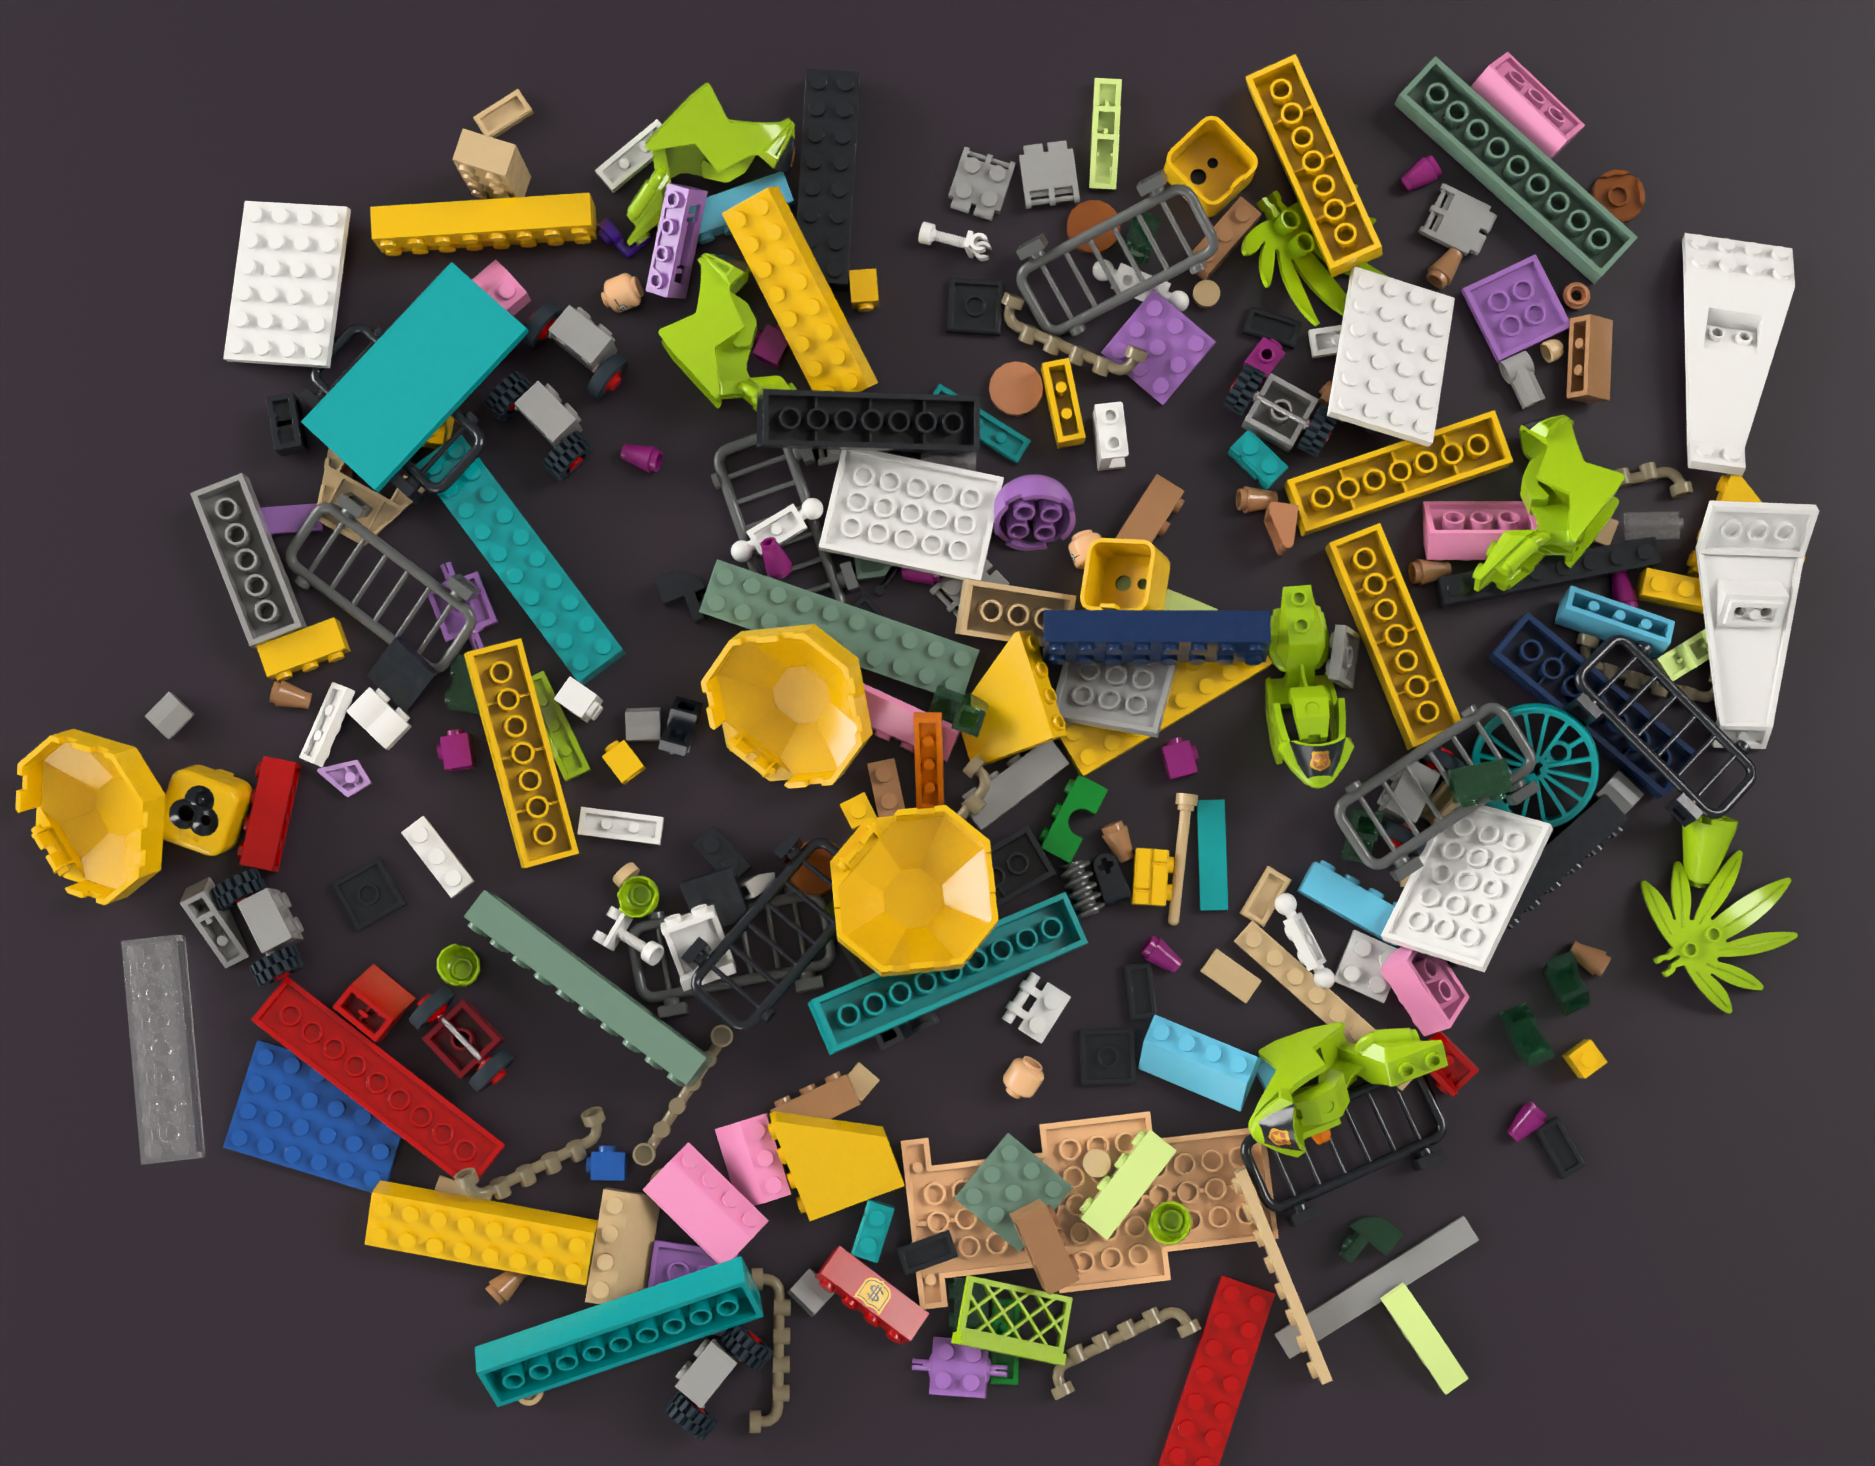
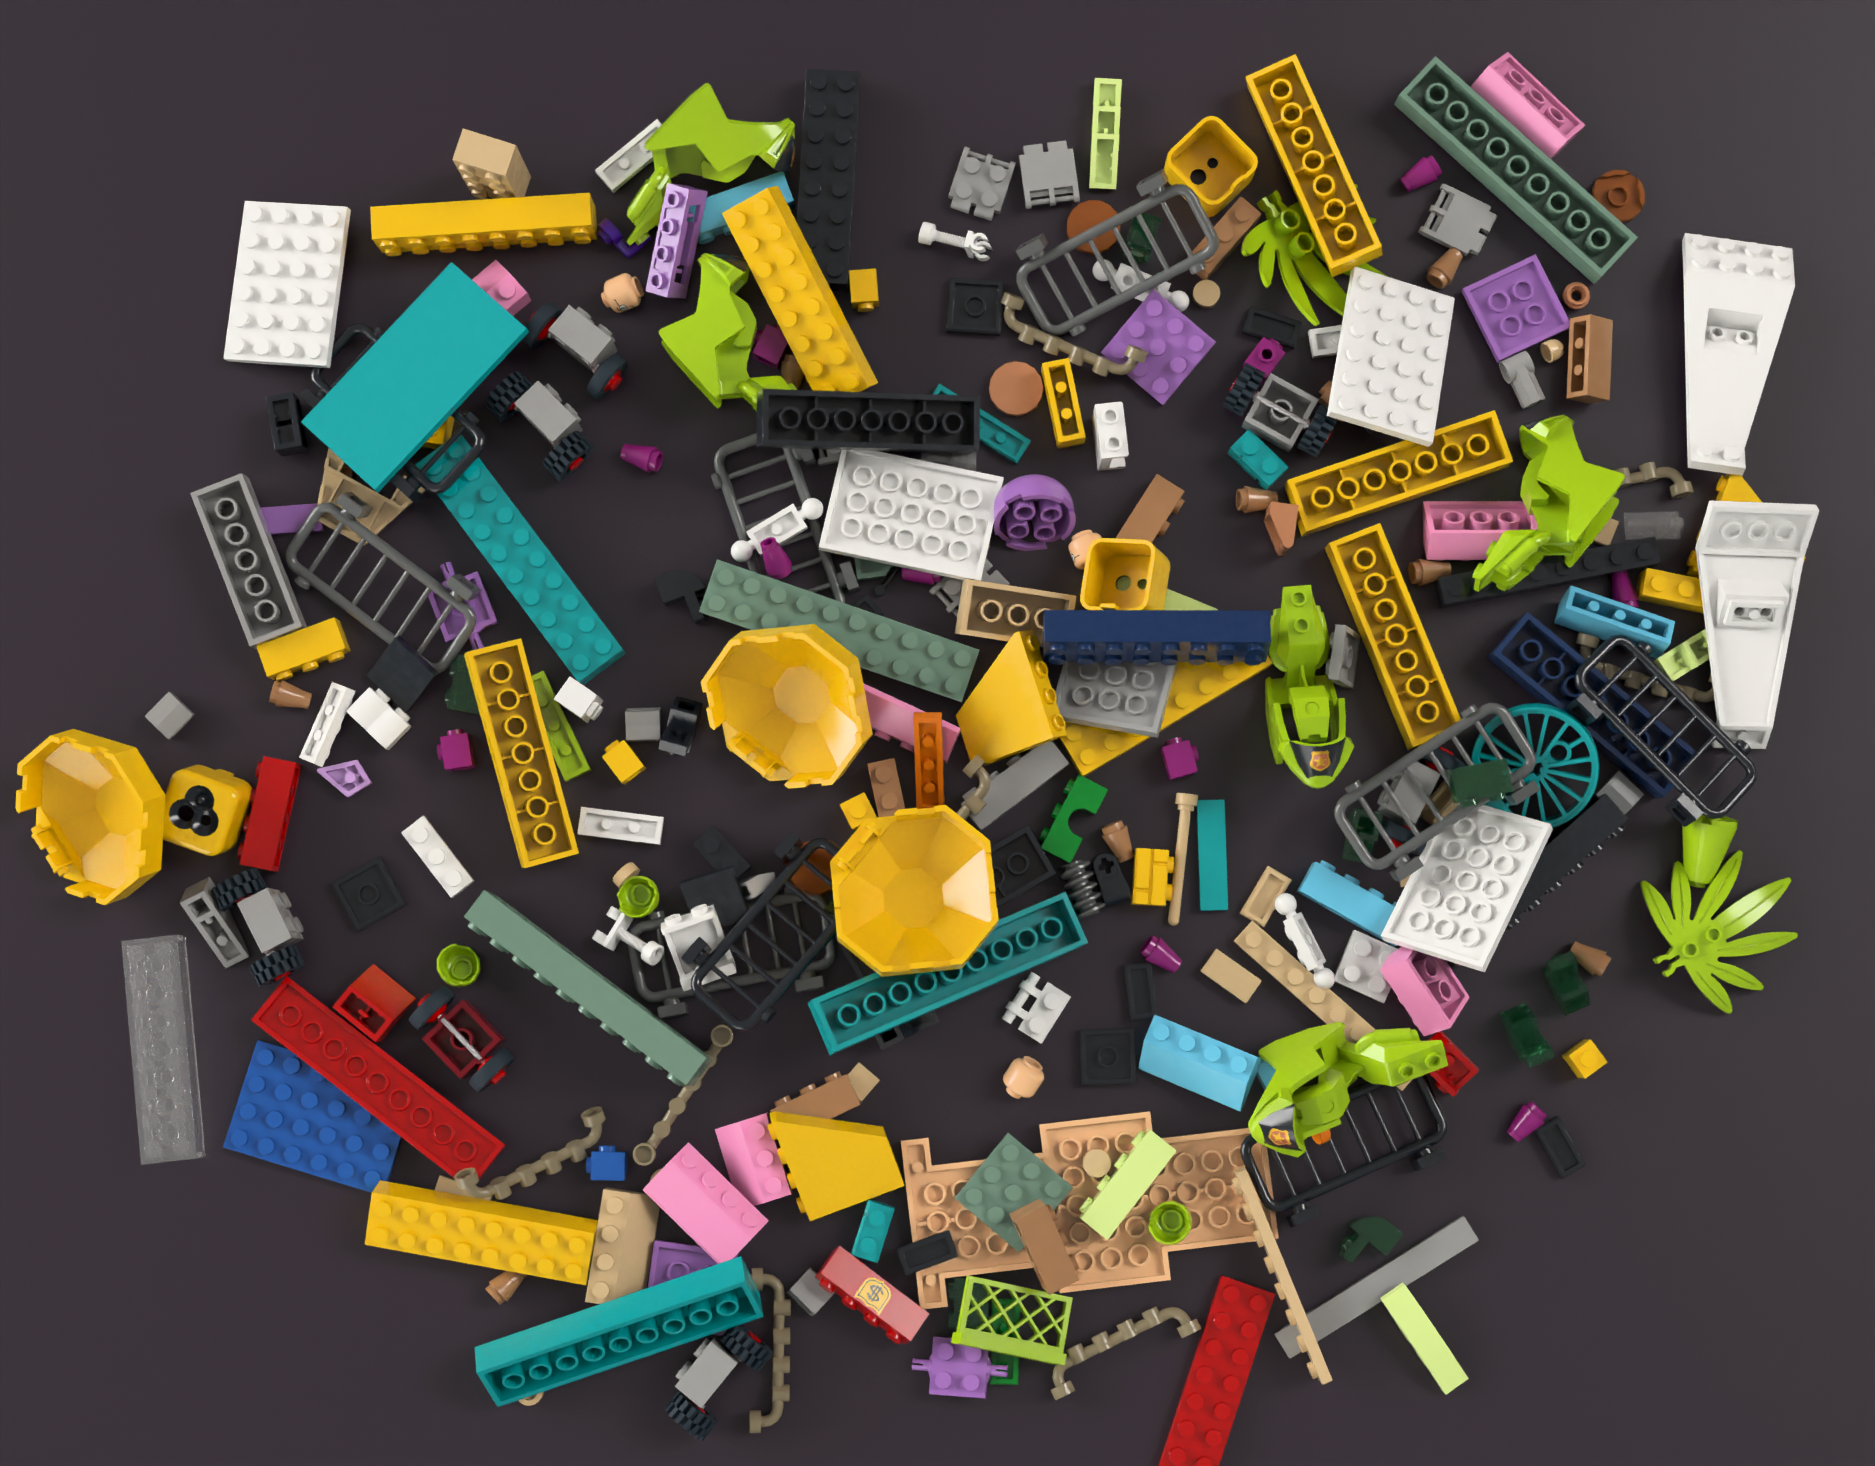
tan tile [473,89,534,138] -> none
clear green brick [929,686,989,737] -> none
none -> medium nougat cone [781,354,804,390]

